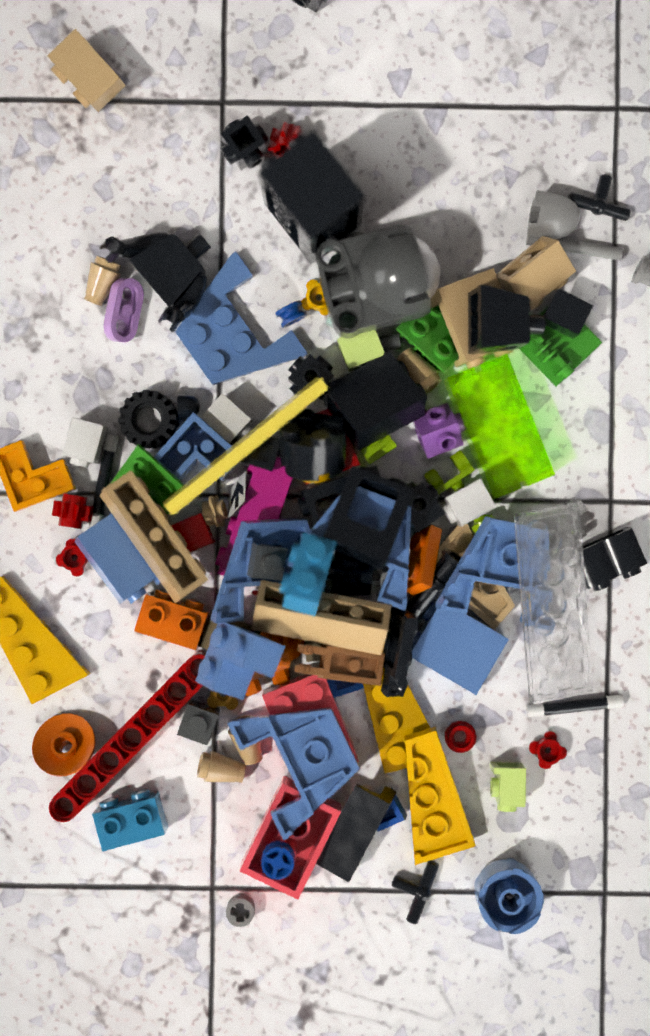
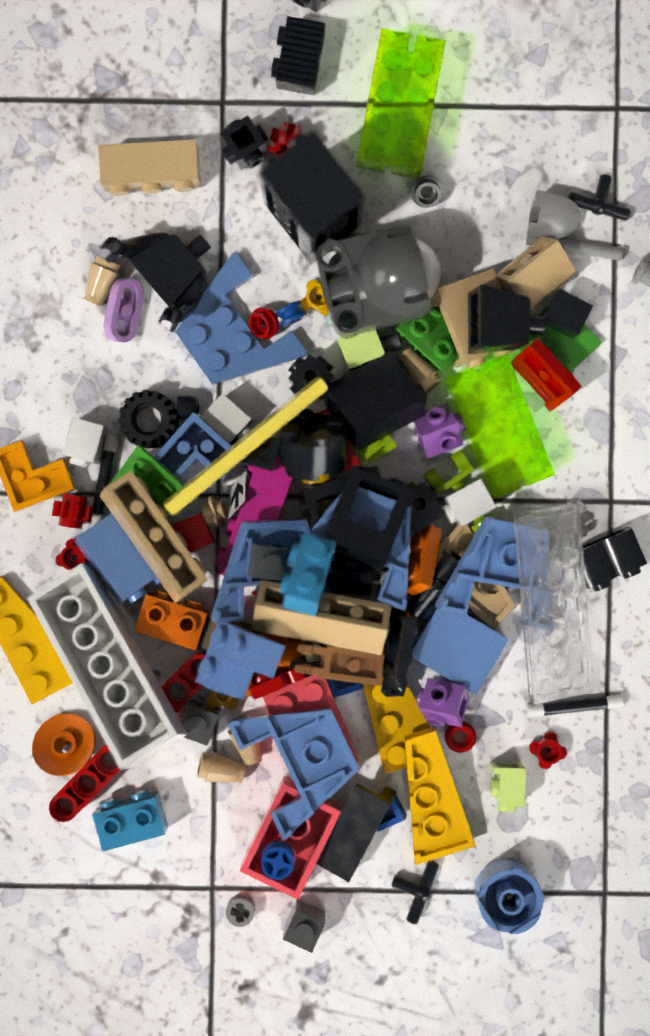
tan brick [47,29,126,112] -> none
none -> white brick [27,563,187,770]
none -> tan brick [98,139,201,196]
none -> red plate [248,306,279,339]
none -> red plate [248,666,305,700]
none -> black brick [271,16,326,95]
none -> dark grey brick [282,899,326,953]
none -> clear neon green piece [356,28,446,179]
none -> dark grey plate [411,175,443,208]
none -> medium lavender brick [417,677,470,727]
none -> red plate [507,338,582,412]

